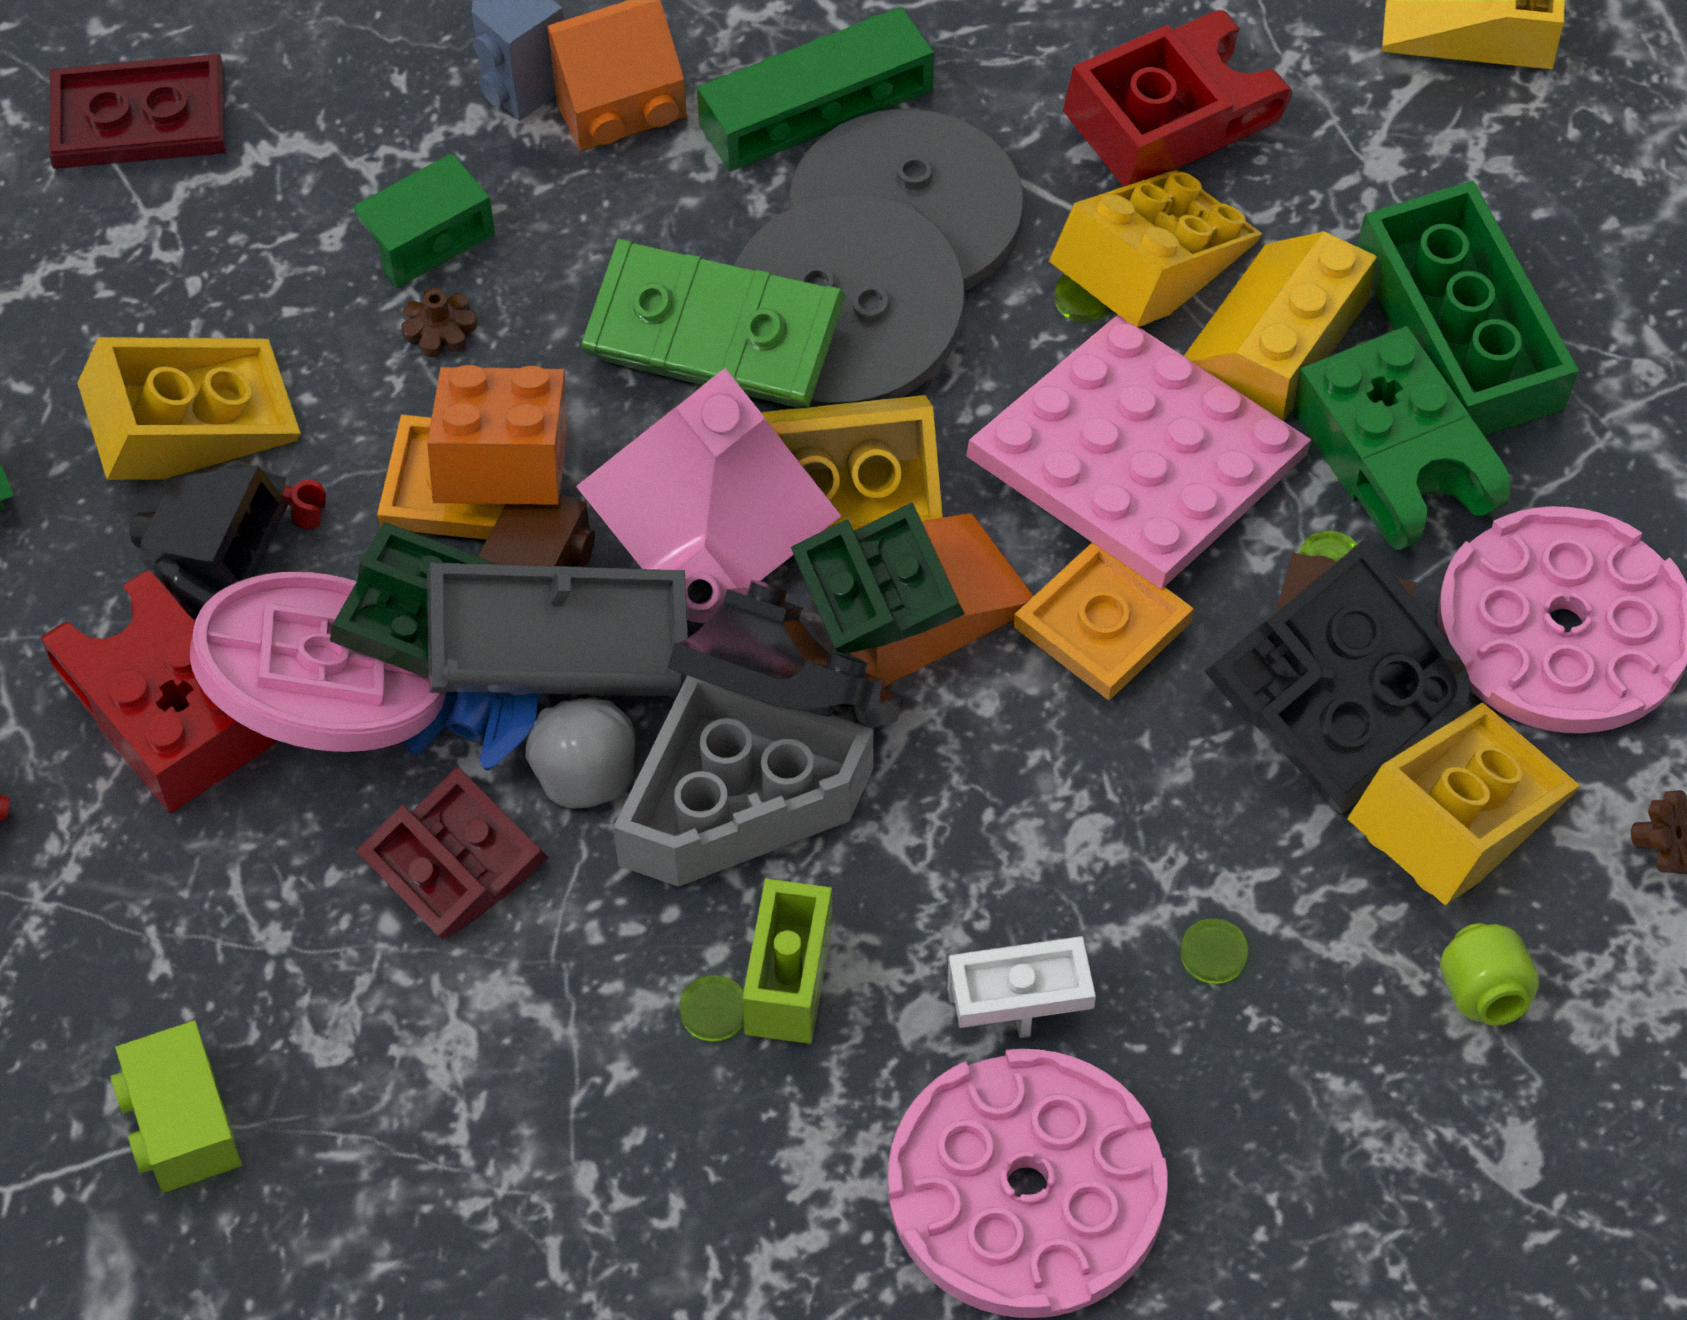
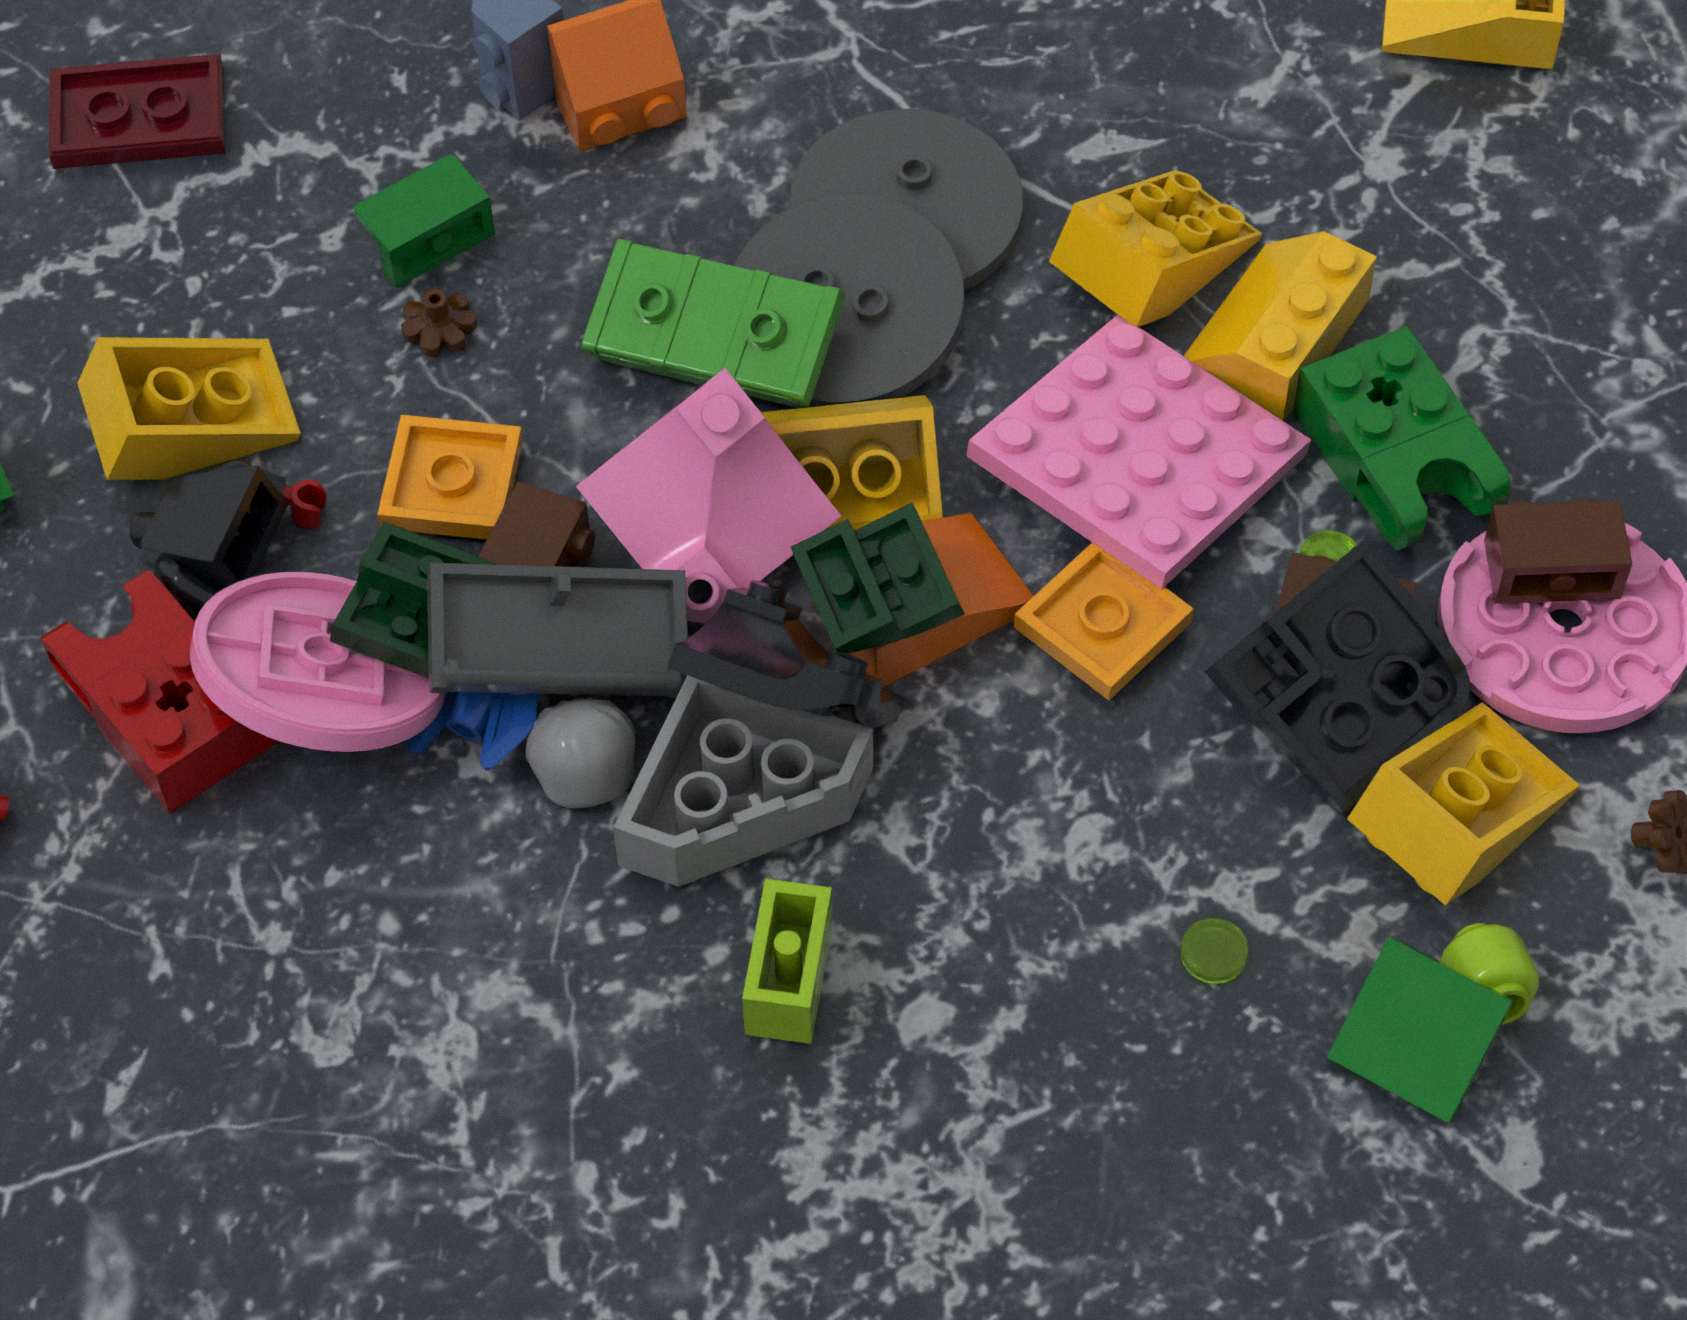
lime brick [110,1020,243,1193] -> none
dark red slope [356,766,549,940] -> none
orange brick [427,365,568,505] -> none
clear neon green piece [680,975,744,1041] -> none
green brick [697,6,934,172] -> none
bright pink plate [888,1049,1167,1318] -> none
white panel [947,936,1096,1038] -> none
clear neon green piece [1054,274,1111,322] -> none
red brick [1063,10,1292,187] -> none
green brick [1356,180,1579,436] -> none
none -> green tile [1327,936,1514,1123]
none -> reddish brown brick [1484,498,1633,604]

